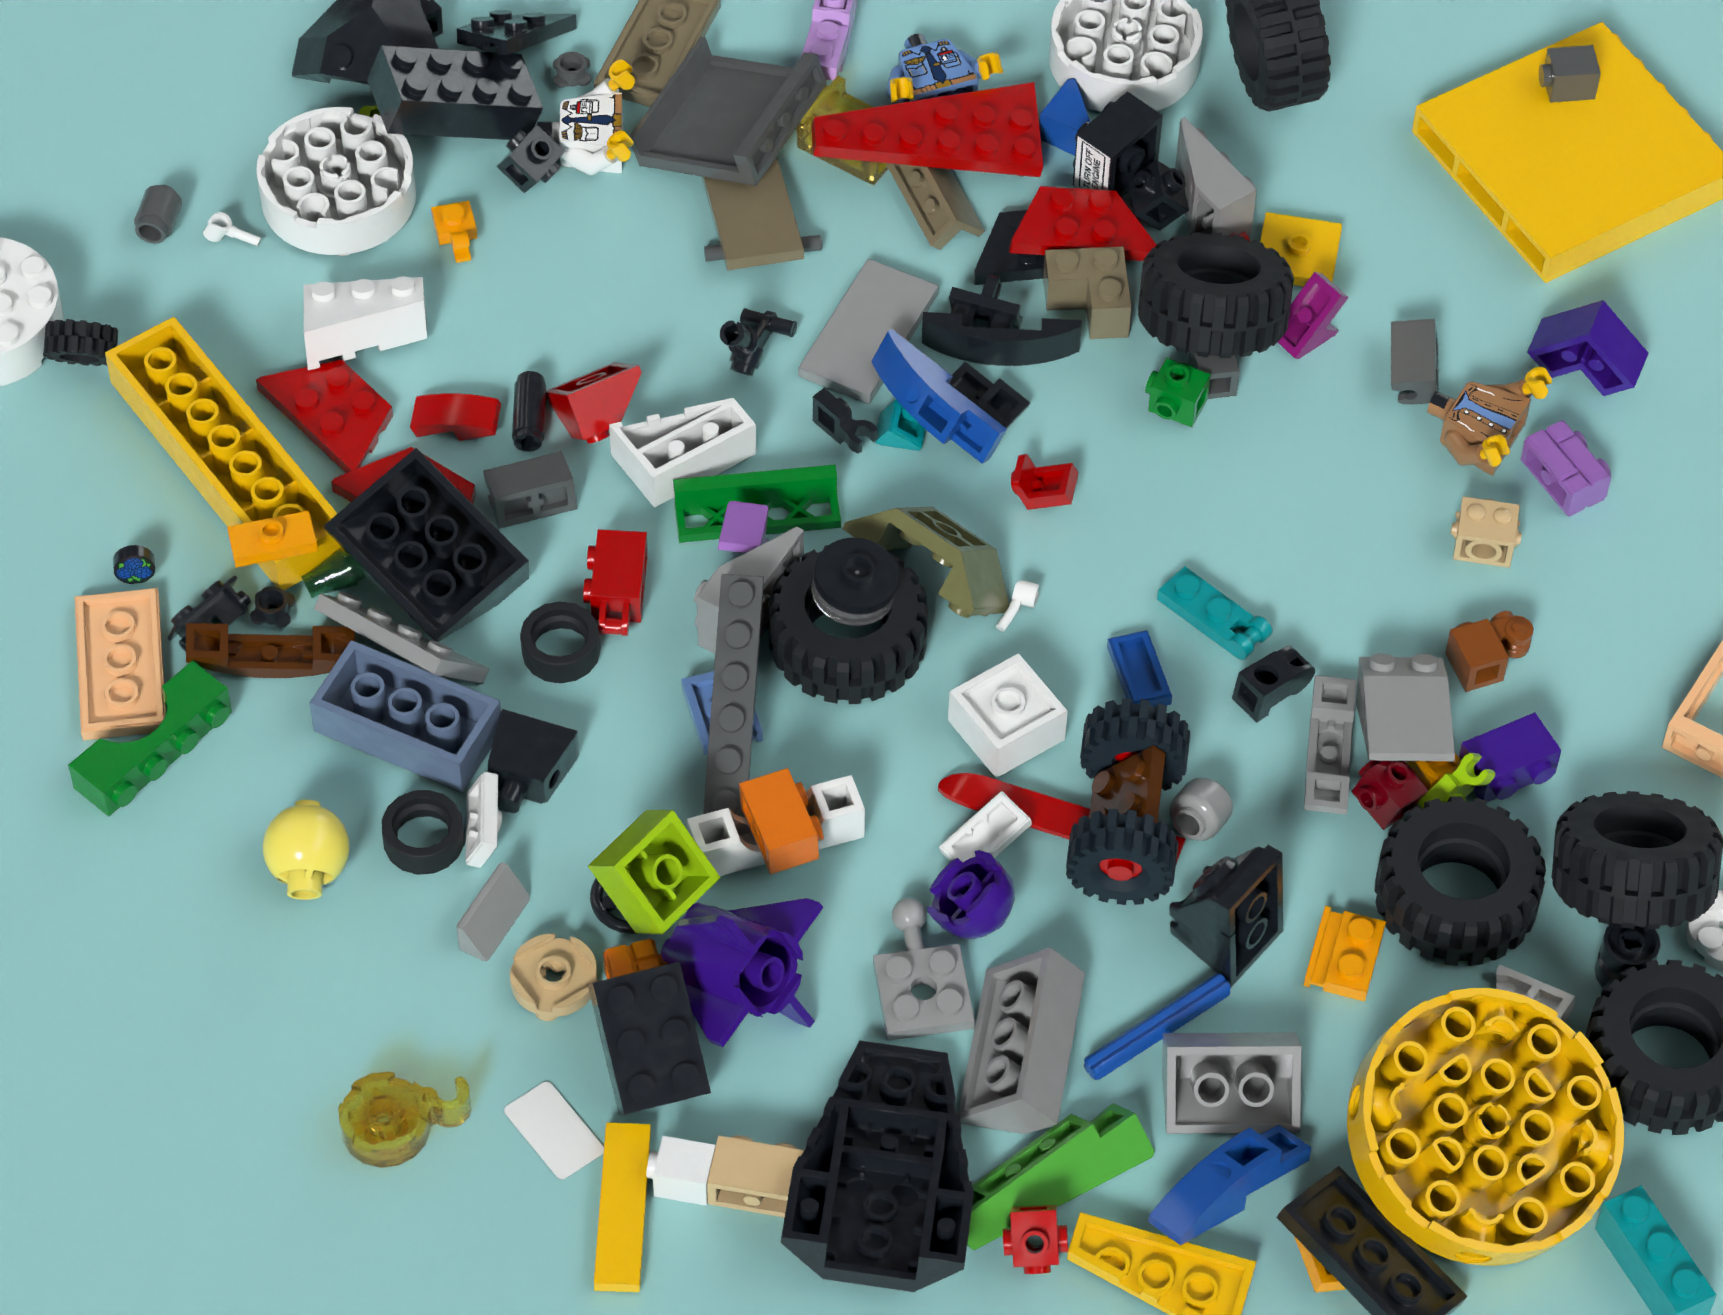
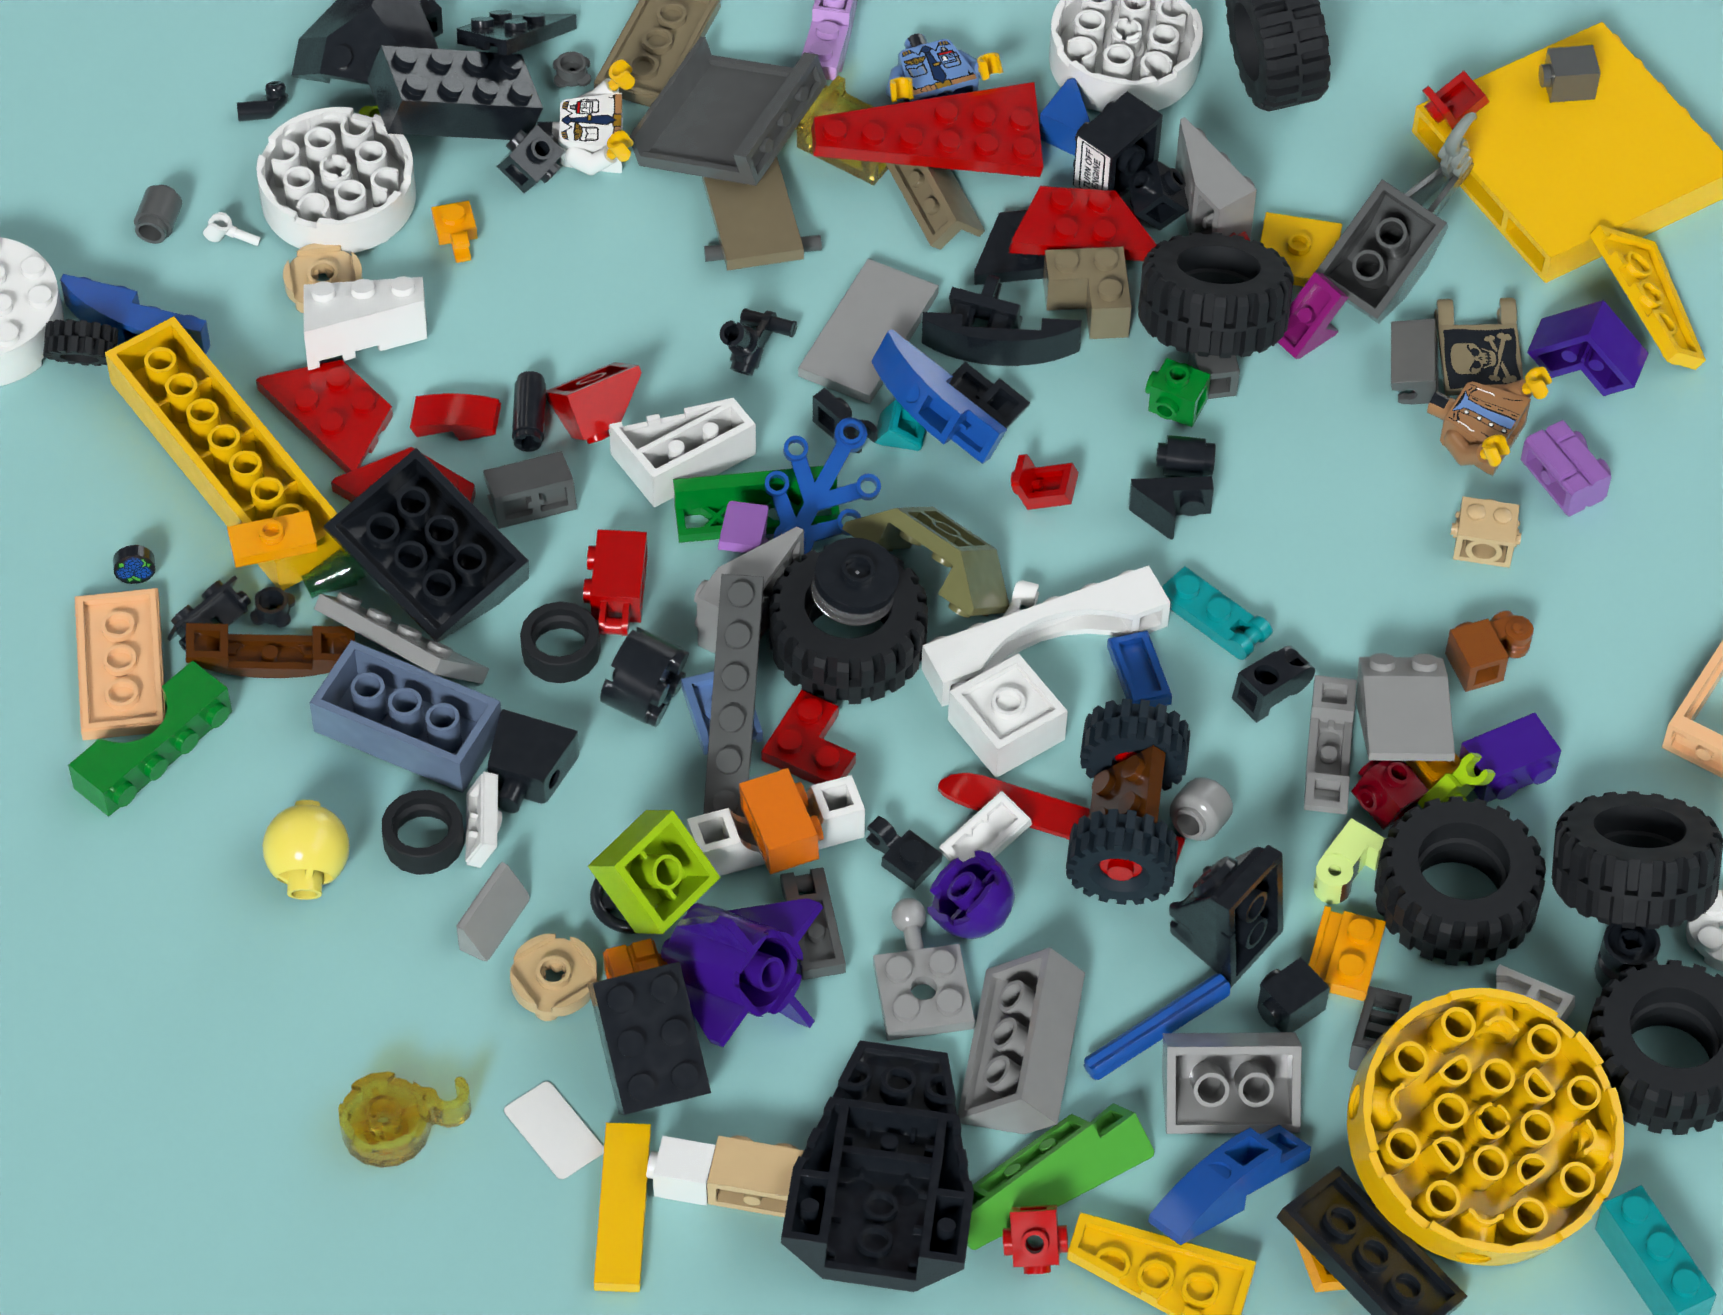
none -> blue slope [60,274,211,354]
none -> black arm [237,81,288,121]
none -> tan plate [283,243,363,313]
none -> black brick [600,627,689,727]
none -> red plate [761,690,856,785]
none -> blue plant [764,417,881,554]
none -> dark grey plate [780,867,846,980]
none -> black plate [866,816,942,890]
none -> white arch [921,565,1171,707]
none -> black slope [1128,476,1214,540]
none -> black brick [1156,435,1216,477]
none -> black brick [1257,957,1330,1032]
none -> yellowish green leg [1313,818,1386,904]
none -> dark grey slope [1316,112,1477,324]
none -> dark grey slope [1349,986,1412,1071]
none -> red bracket [1422,71,1490,130]
none -> flag [1434,298,1524,395]
none -> yellow wing [1589,225,1706,370]

